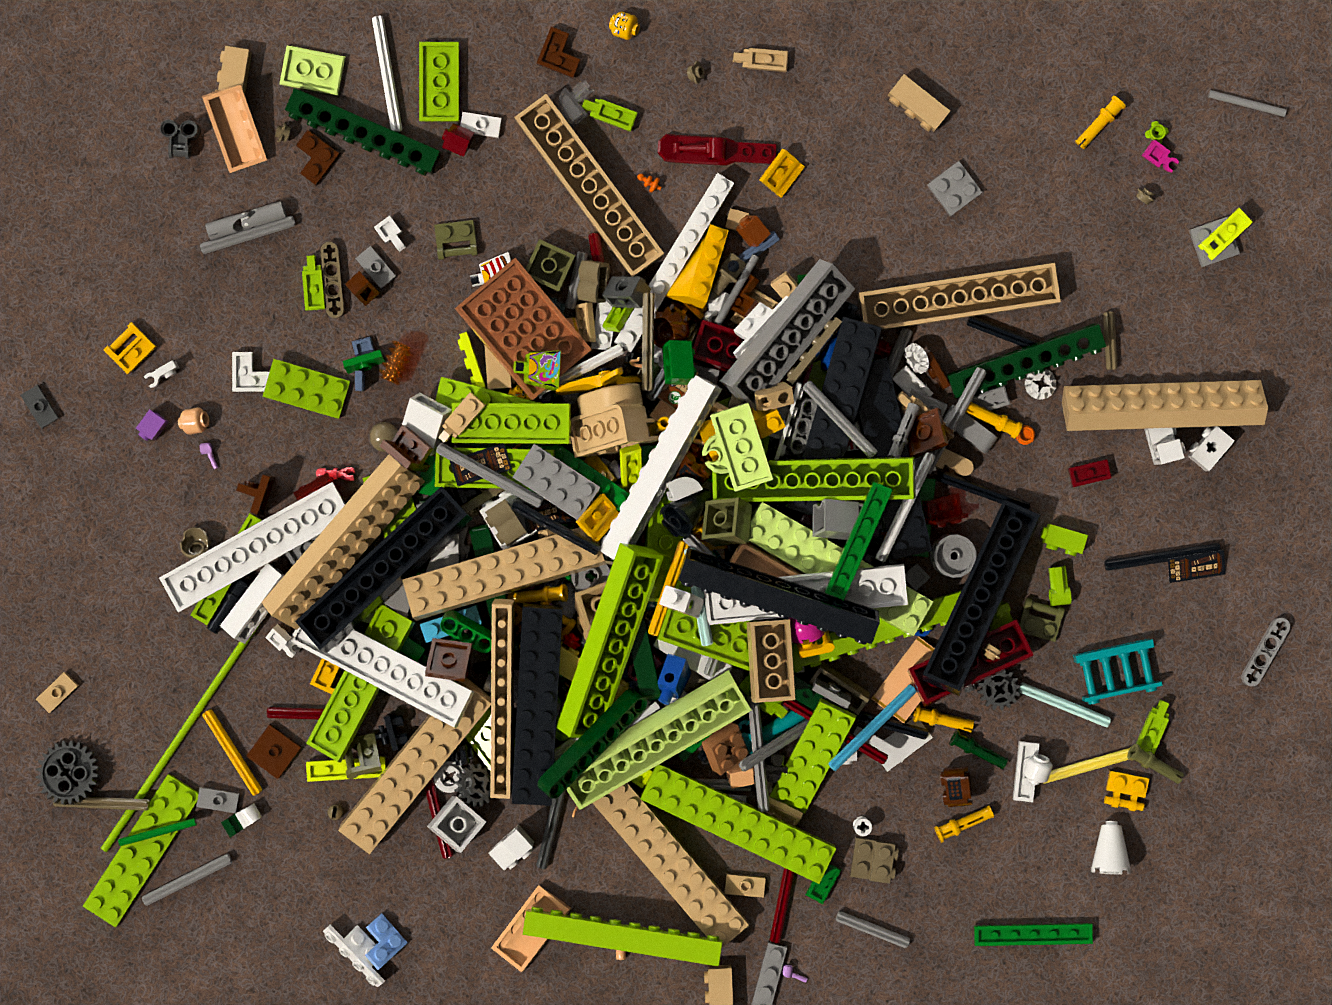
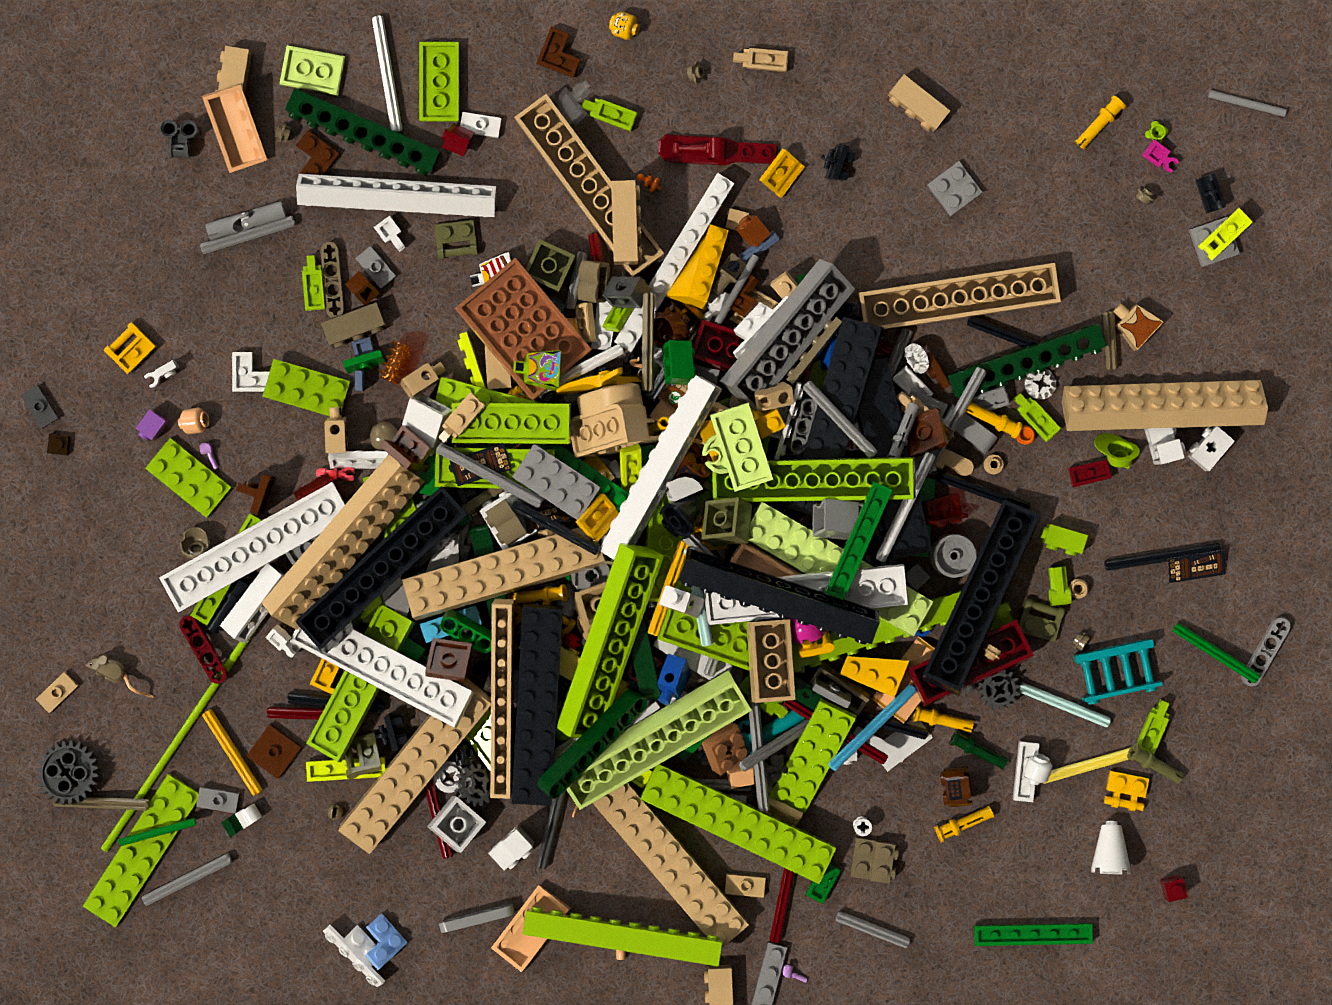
none -> dark brown plate [47,434,70,456]
none -> dark tan animal [86,654,154,698]
none -> lime plate [145,438,232,518]
none -> dark red beam [179,616,228,684]
none -> black axle [287,692,385,713]
none -> white brick [296,174,496,217]
none -> dark tan brick [321,302,387,348]
none -> tan torso [324,407,350,453]
none -> white plate [328,450,389,469]
none -> tan torso [400,361,446,398]
none -> light grey beam [439,904,515,933]
none -> tan brick [611,180,642,265]
none -> black hips [821,144,856,181]
none -> yellow wedge [840,656,911,697]
none -> tan plate [984,455,1004,474]
none -> lime hinge [1013,393,1061,442]
none -> tan plate [1069,579,1089,599]
none -> dark tan plate [1073,632,1090,651]
none -> lime piece [1094,433,1140,469]
none -> torso [1113,303,1163,351]
none -> dark red brick [1160,875,1188,902]
none -> green axle [1172,623,1260,683]
none -> black hips [1195,173,1226,214]

